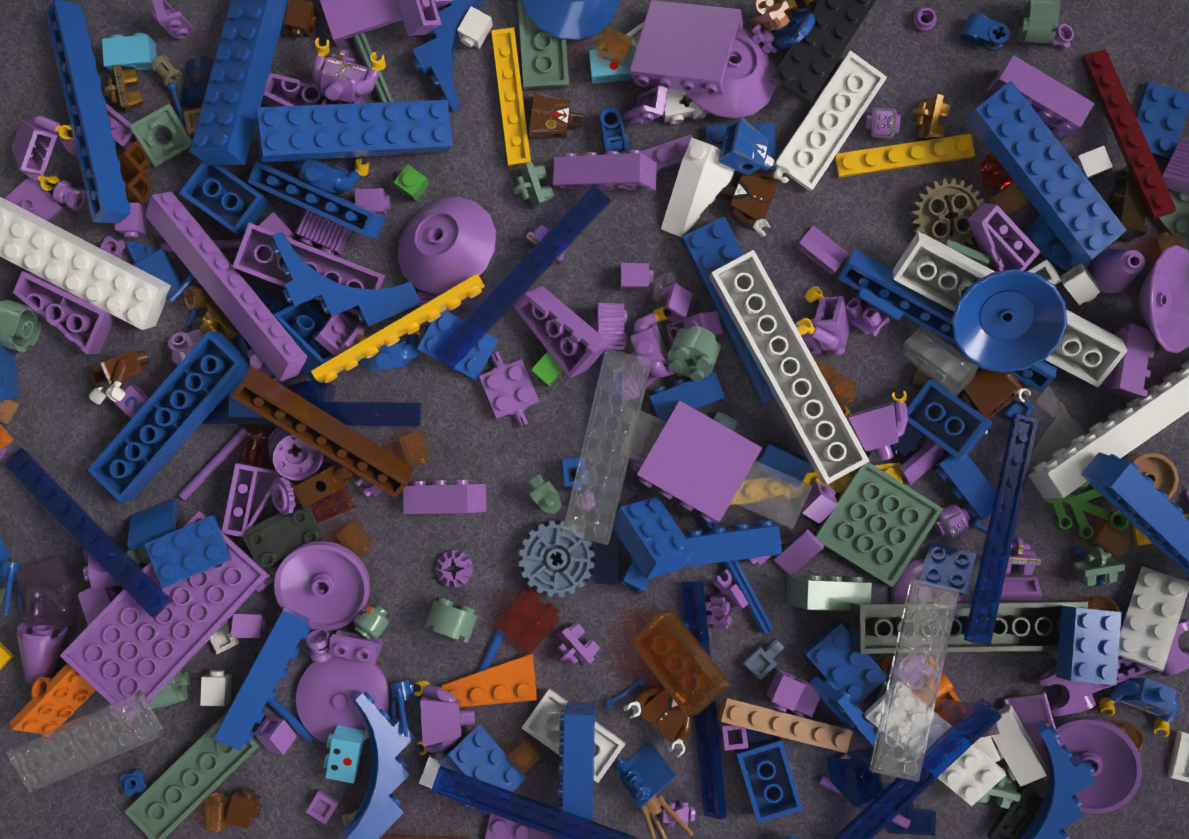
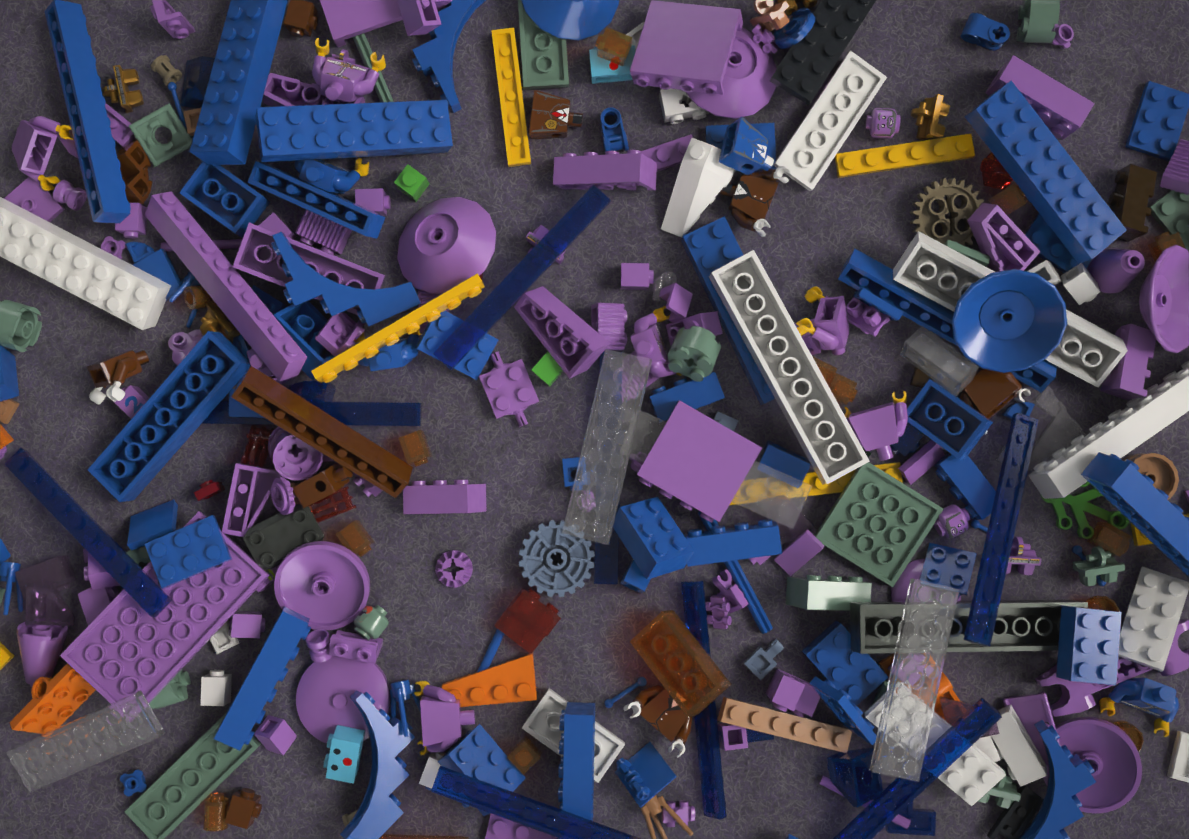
medium lavender wedge [13,271,116,355] -> none
medium azure brick [102,33,157,73] -> none
medium lavender bar [179,427,250,500] -> none
blue bar [266,697,315,743] -> none
medium lavender plate [306,790,339,825] -> none
sand green brick [424,597,478,643] -> none
white brick [457,6,493,49] -> none
sand green hips [513,162,554,210] -> none
sand green hips [528,474,561,514] -> none
medium lavender hips [557,623,600,666] -> none
medium lavender bracket [622,86,667,126] -> none
blue brick [734,736,803,824] -> none
medium lavender panel [796,226,848,275] -> none
medium lavender brick [798,481,838,524] -> none
medium lavender plate [913,8,937,31] -> none
medium lavender tile [989,577,1042,601] -> none
white brick [1073,146,1113,179] -> none
dark red plate [1082,49,1177,219] -> none
none -> dark red plate [194,480,225,501]

